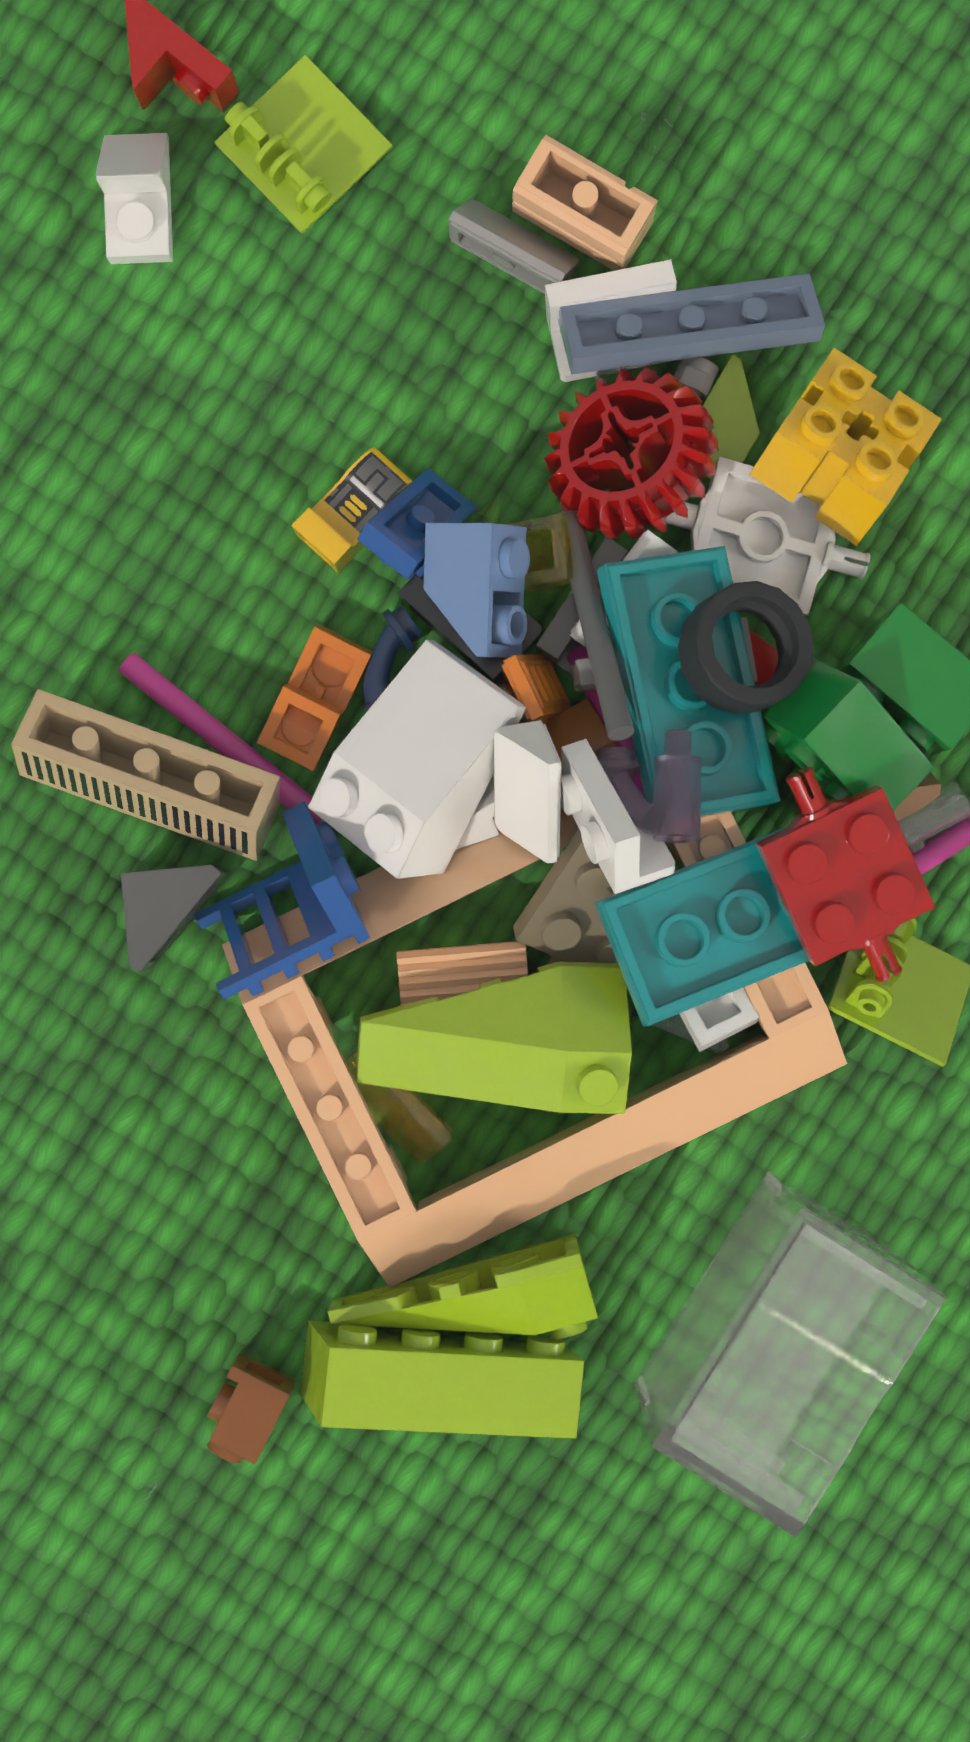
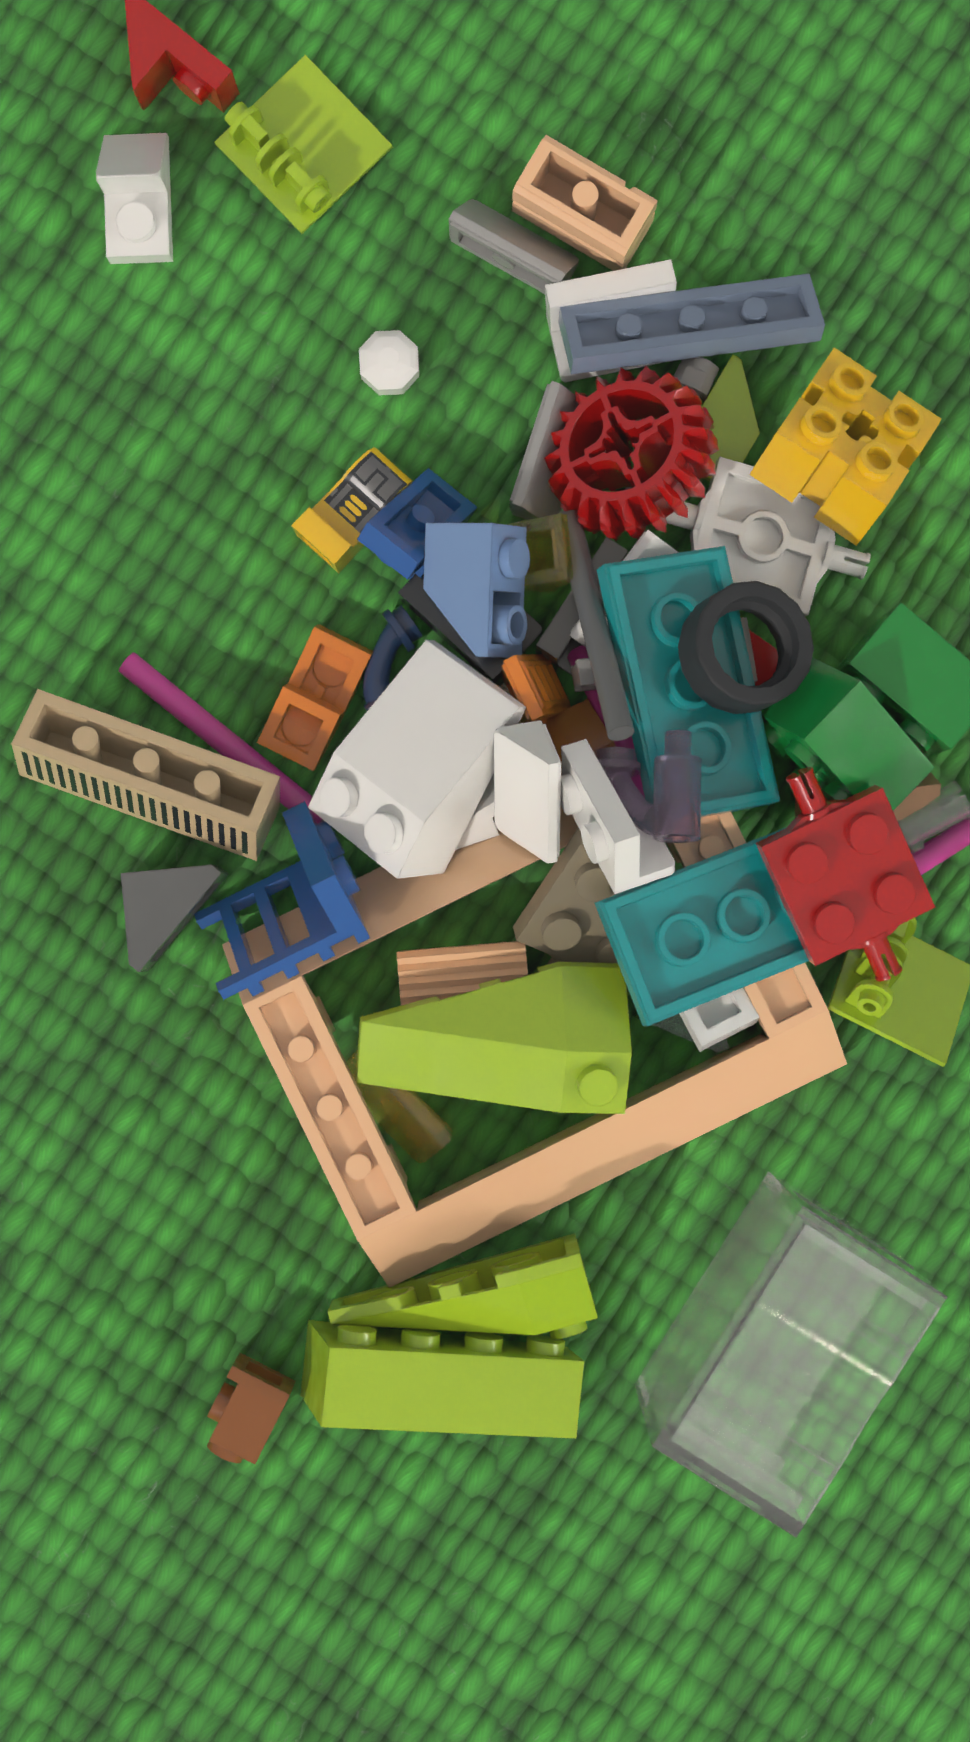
none -> white tile [359,330,419,395]
none -> light grey slope [510,381,578,527]

